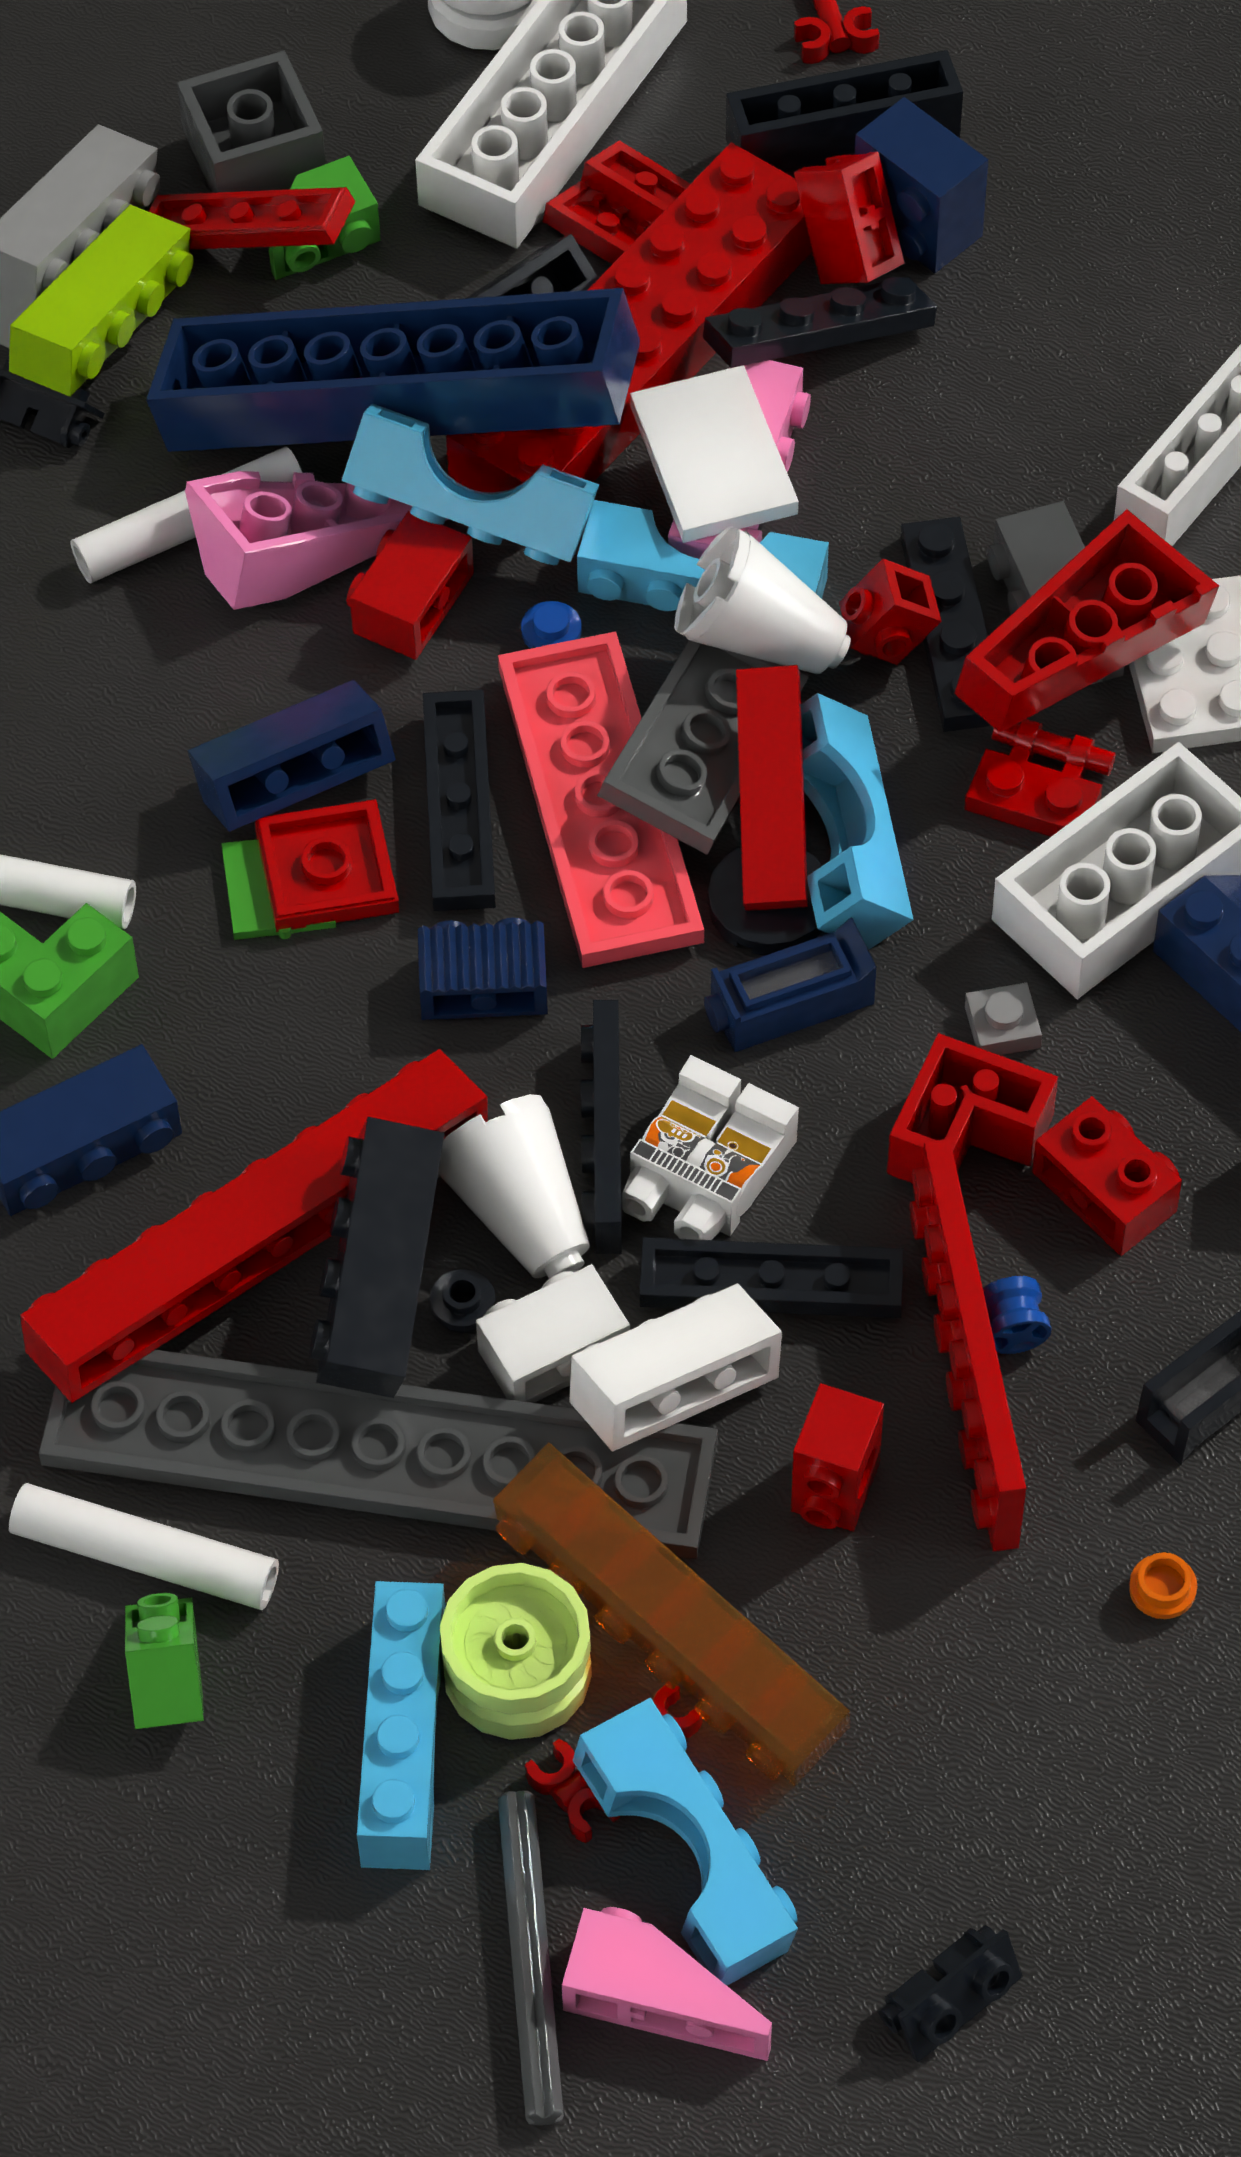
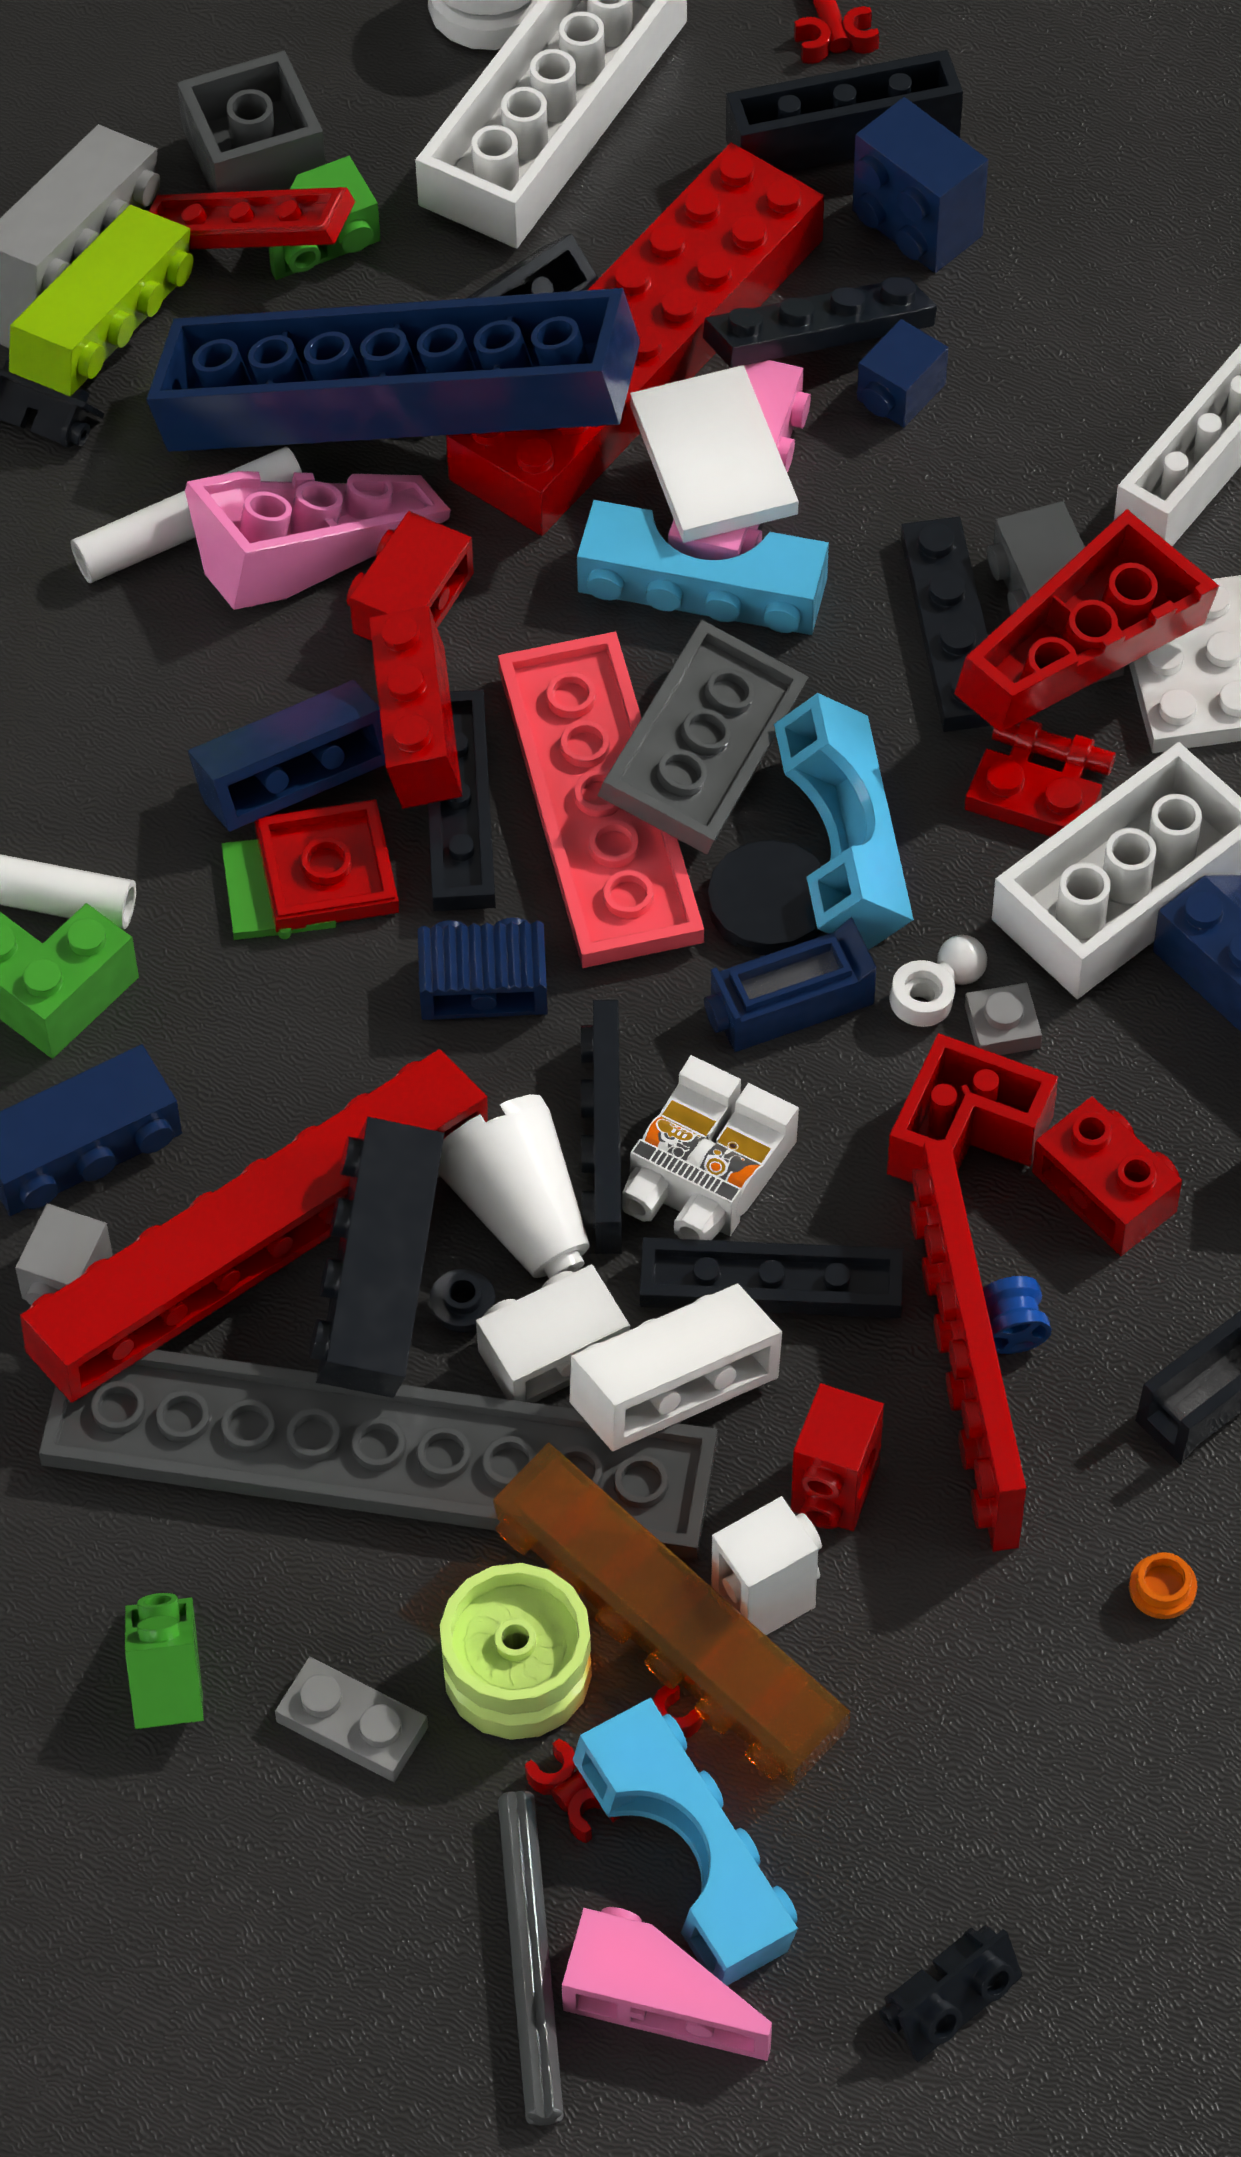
white piece [9,1483,279,1610] -> none
medium azure arch [341,404,599,565] -> none
medium azure arch [357,1581,446,1870] -> none
blue plate [521,601,582,649] -> none
red slope [542,140,690,264] -> none
white cone [674,526,851,674] -> none
red tile [736,665,808,911] -> none
red hinge [794,152,905,284] -> none
red brick [839,559,942,665] -> none
none -> light grey brick [15,1203,113,1305]
none -> light grey plate [275,1656,428,1782]
none -> red brick [369,605,463,809]
none -> white brick [711,1496,822,1646]
none -> dark blue brick [857,319,948,428]
none -> white plate [889,935,987,1027]

